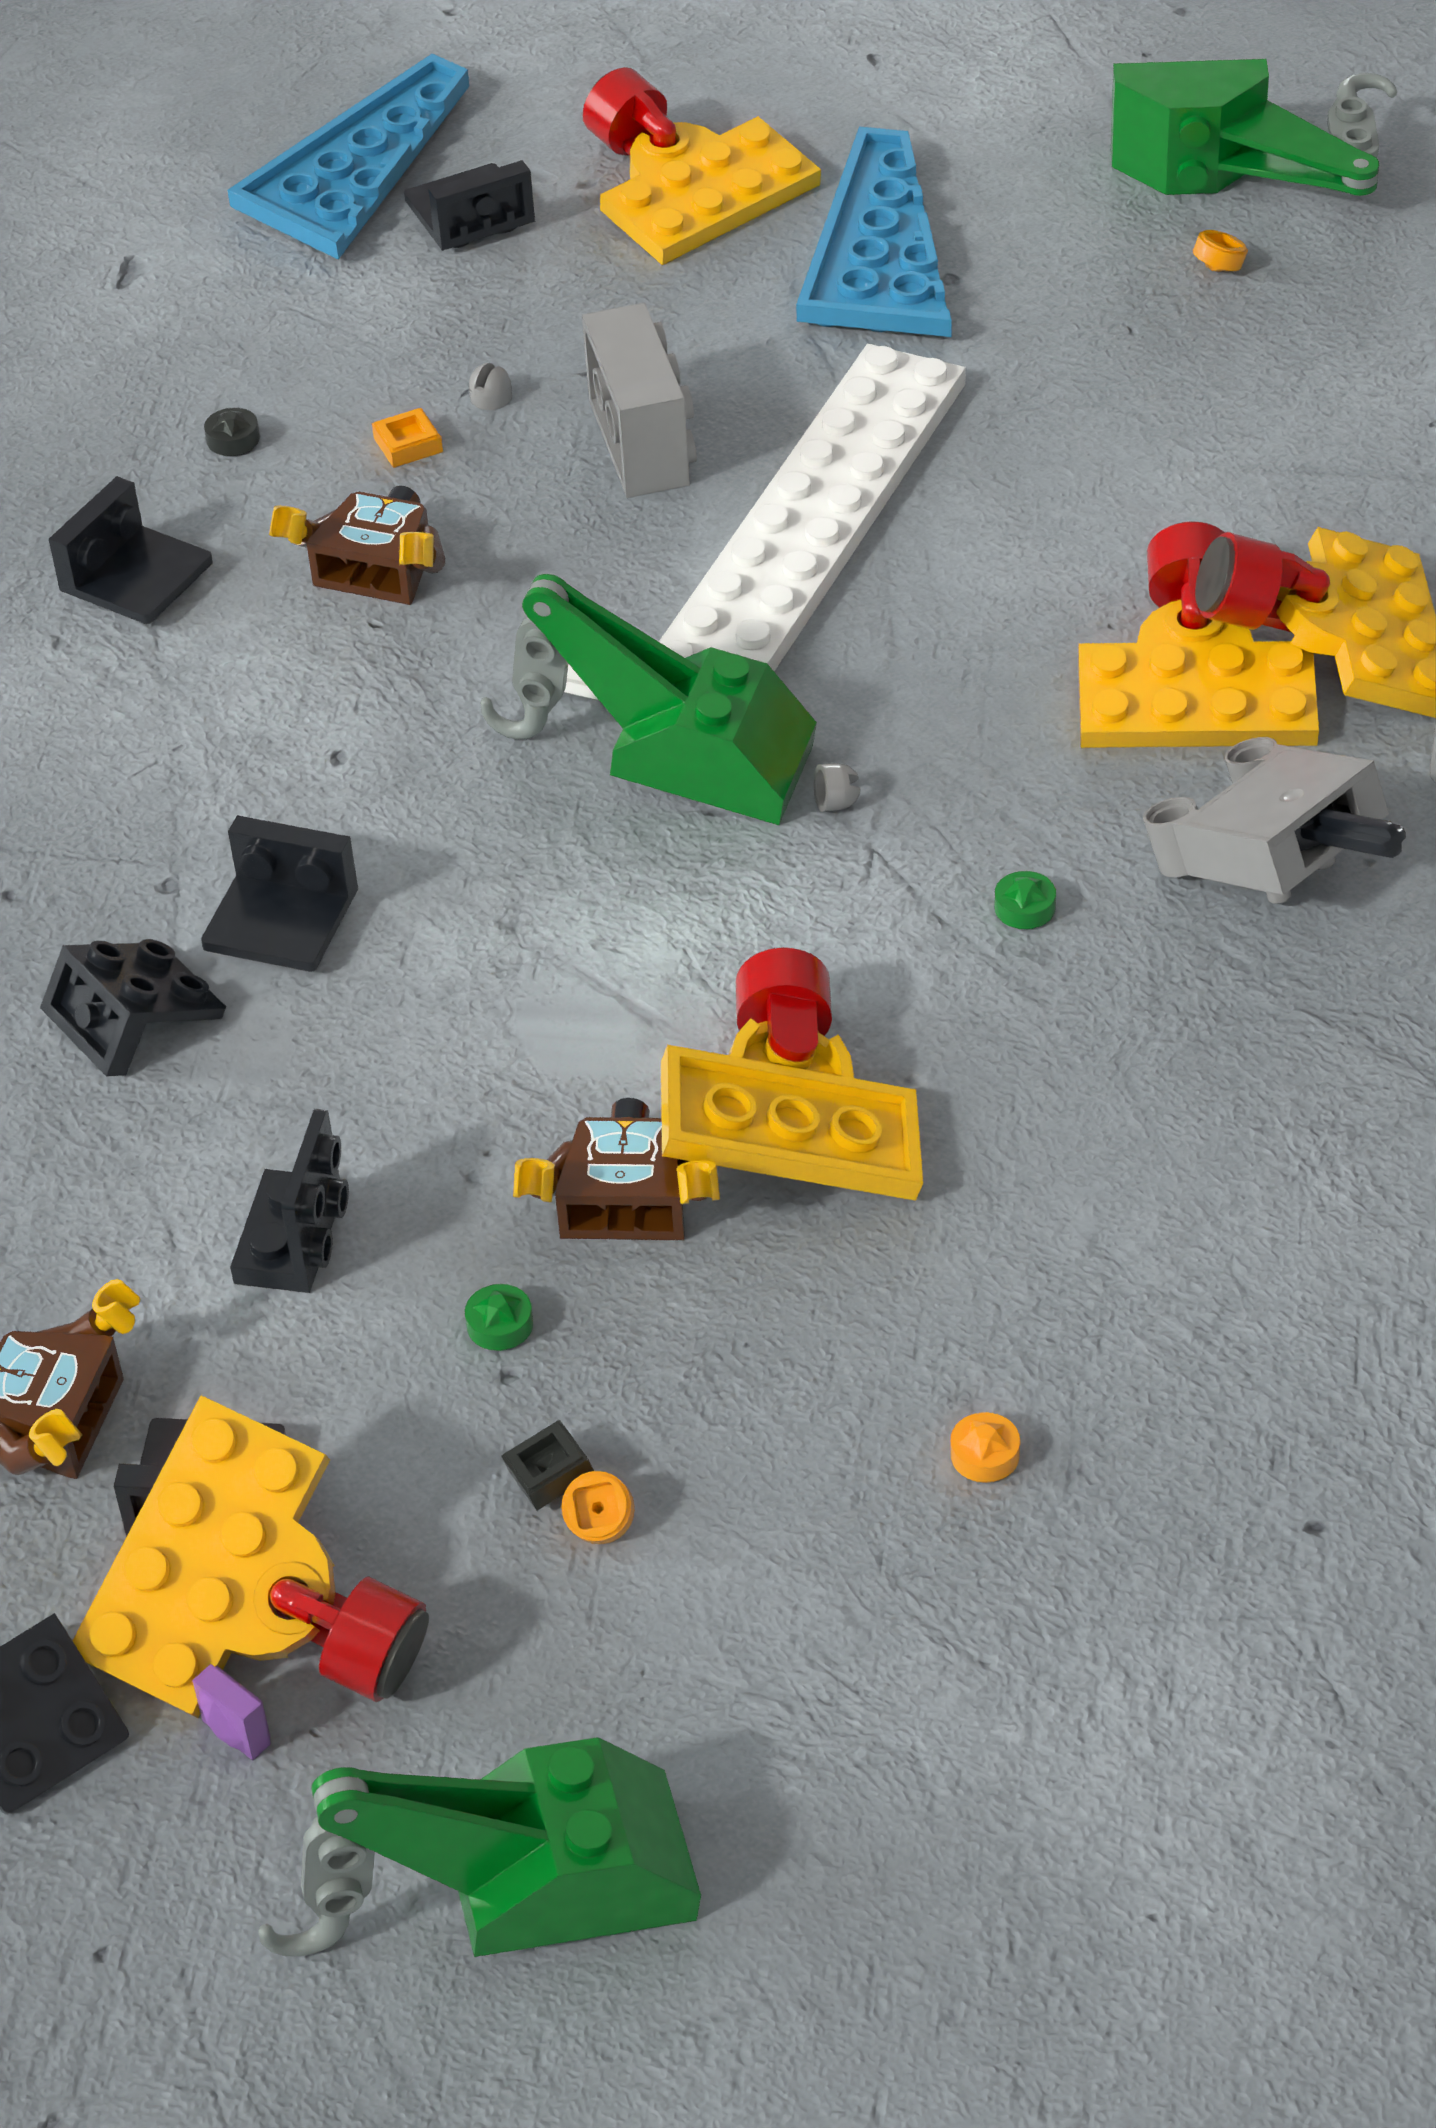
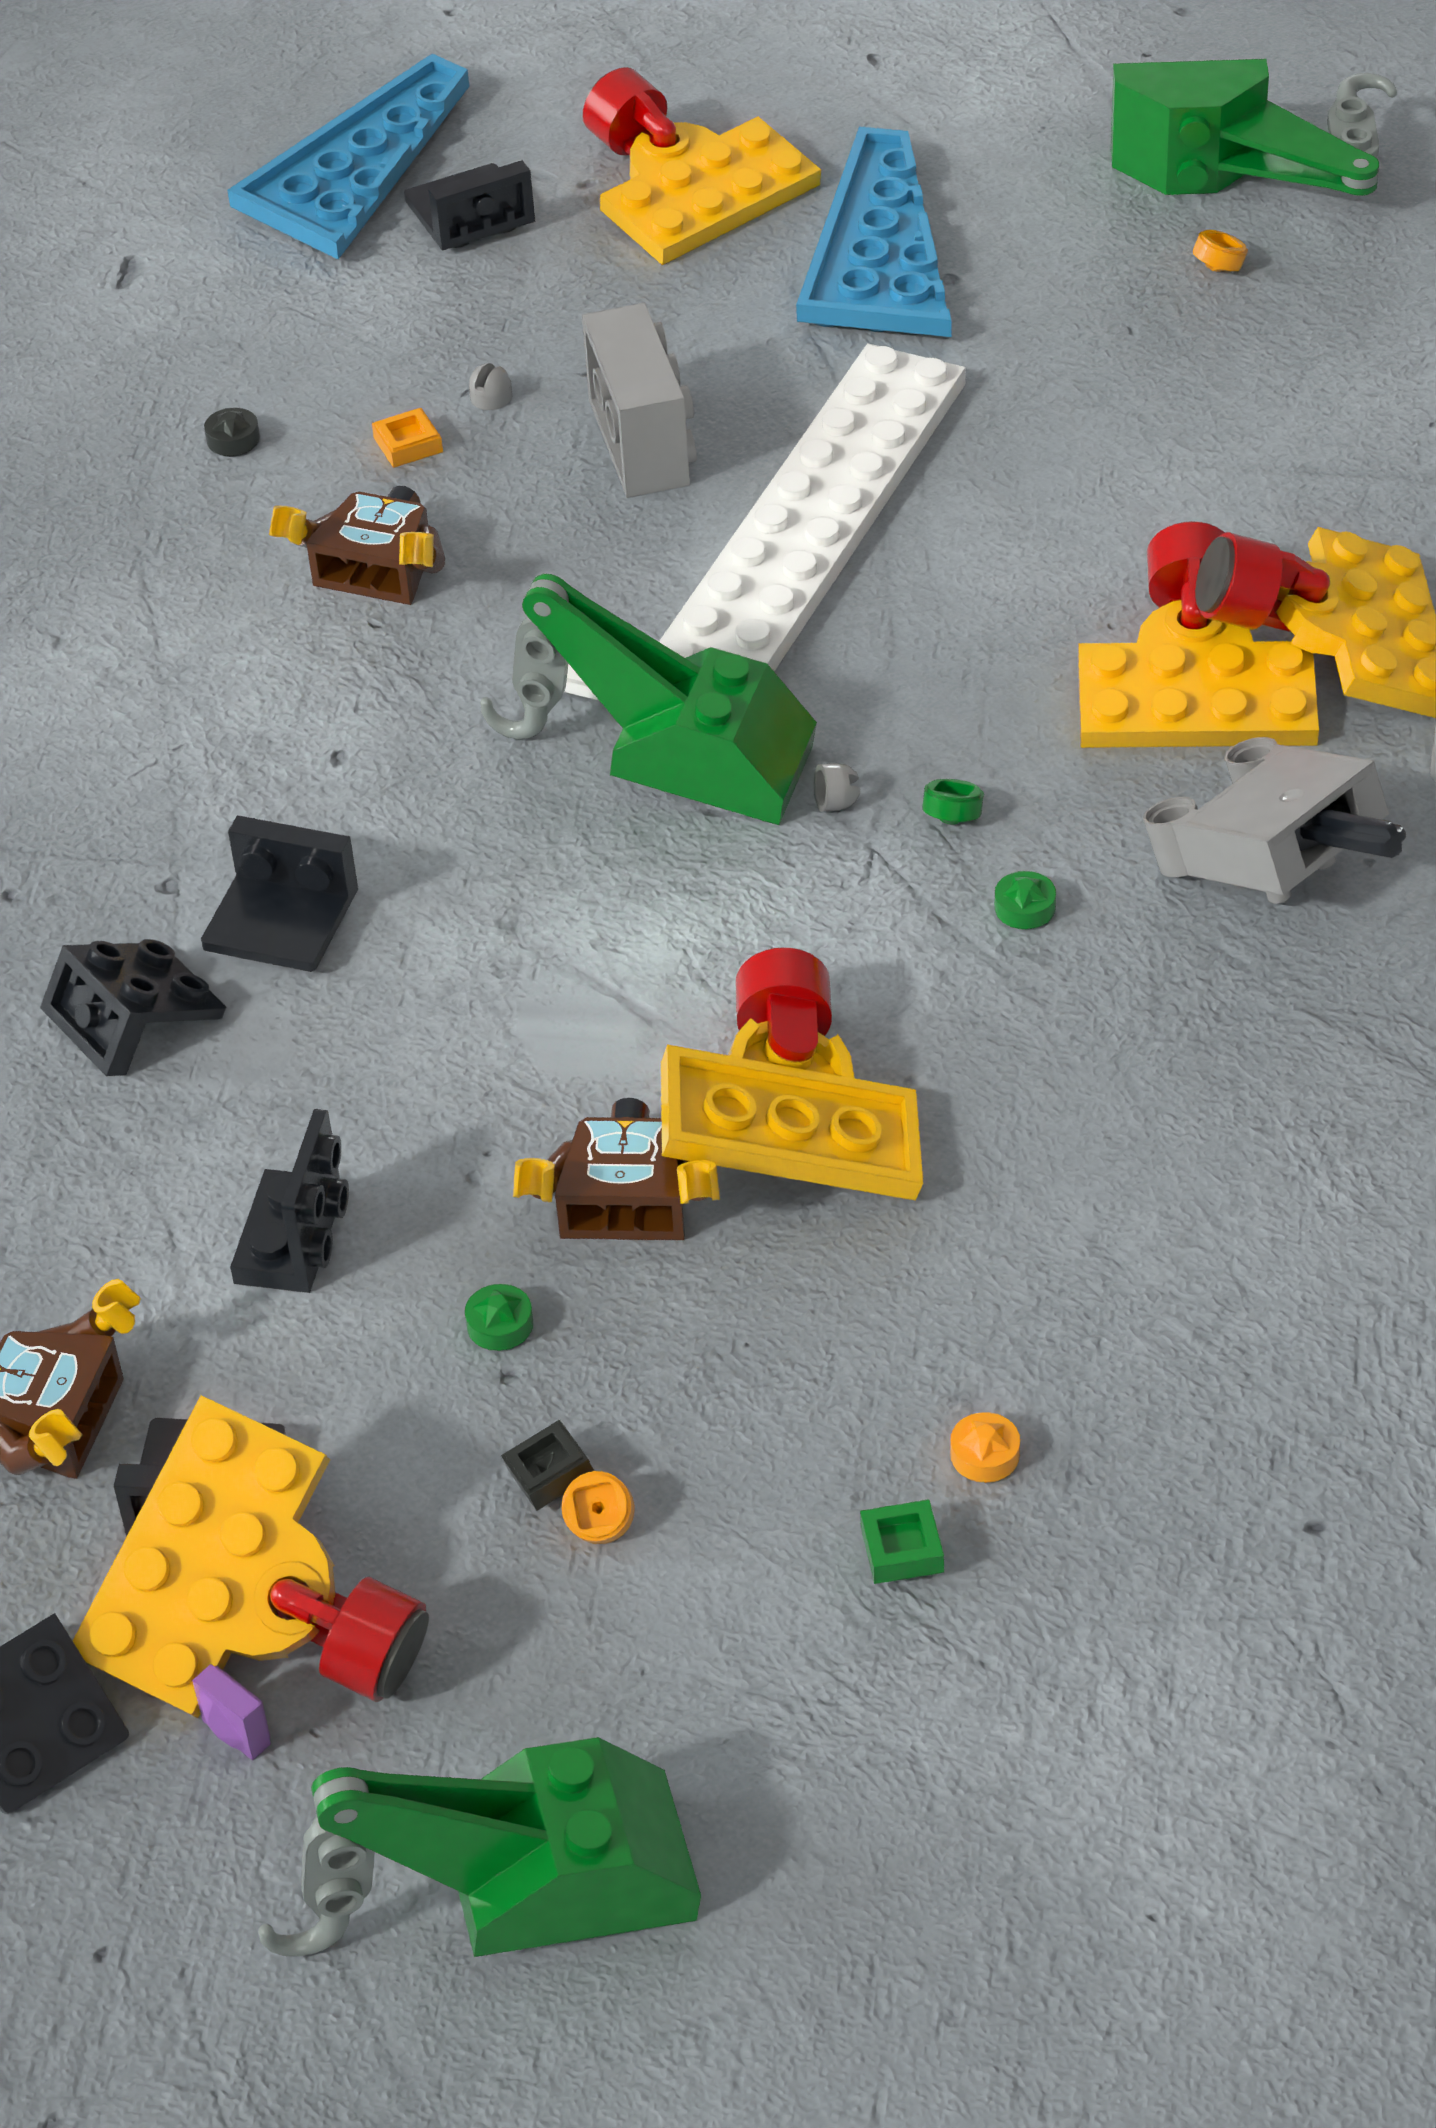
black bracket [49,476,213,624] -> none
none -> green plate [860,1499,944,1584]
none -> green tile [922,779,984,825]

